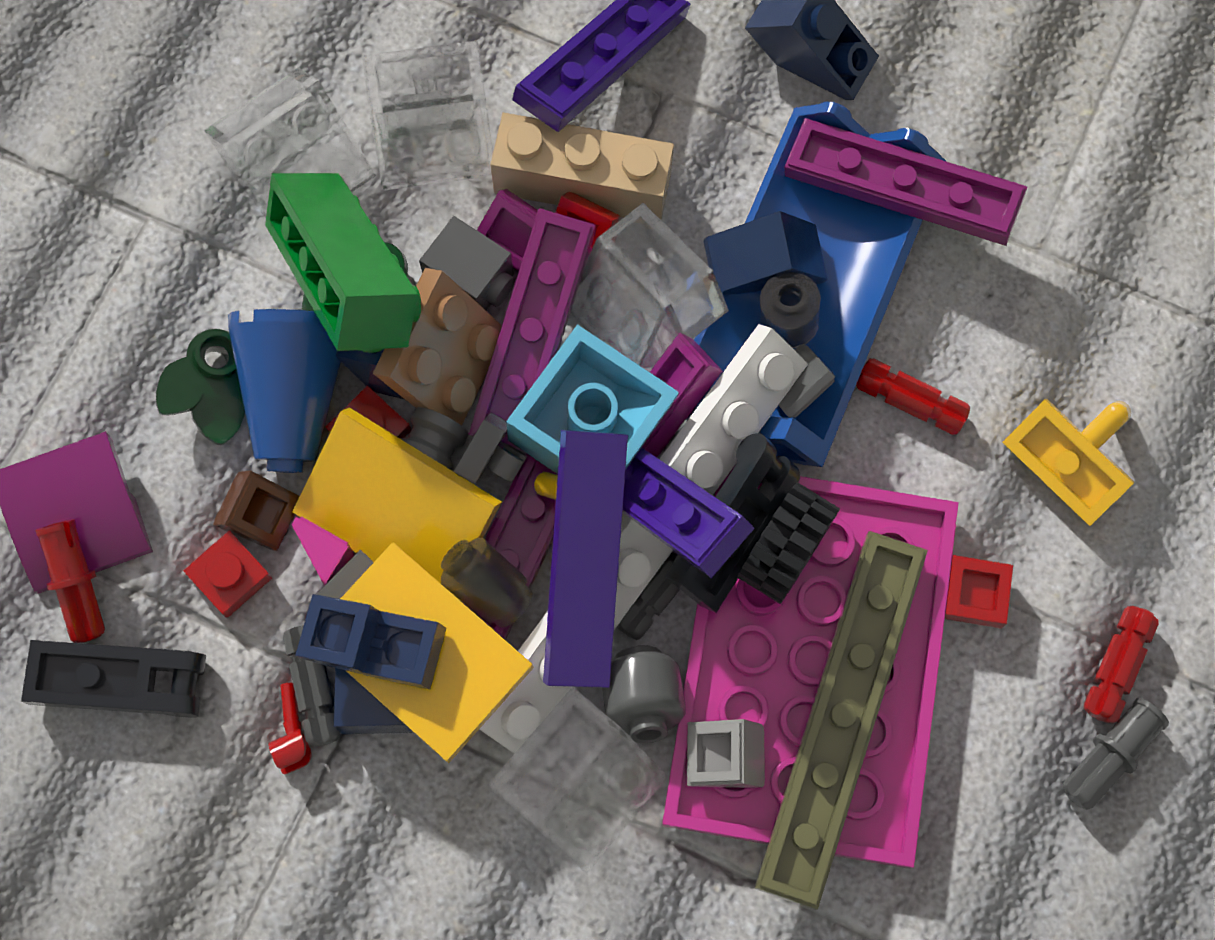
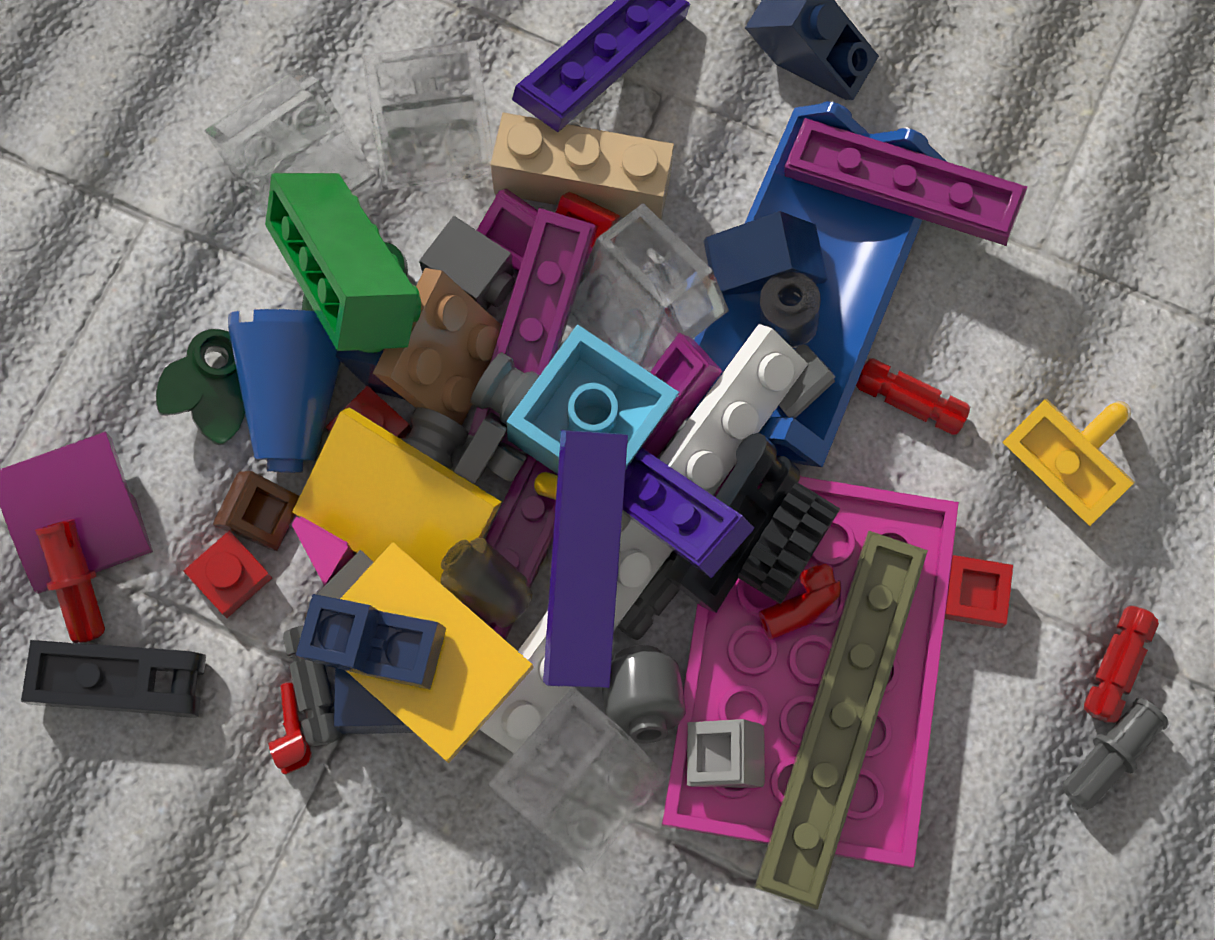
none -> dark grey wheel [470,352,540,425]
none -> red arm [759,563,841,640]

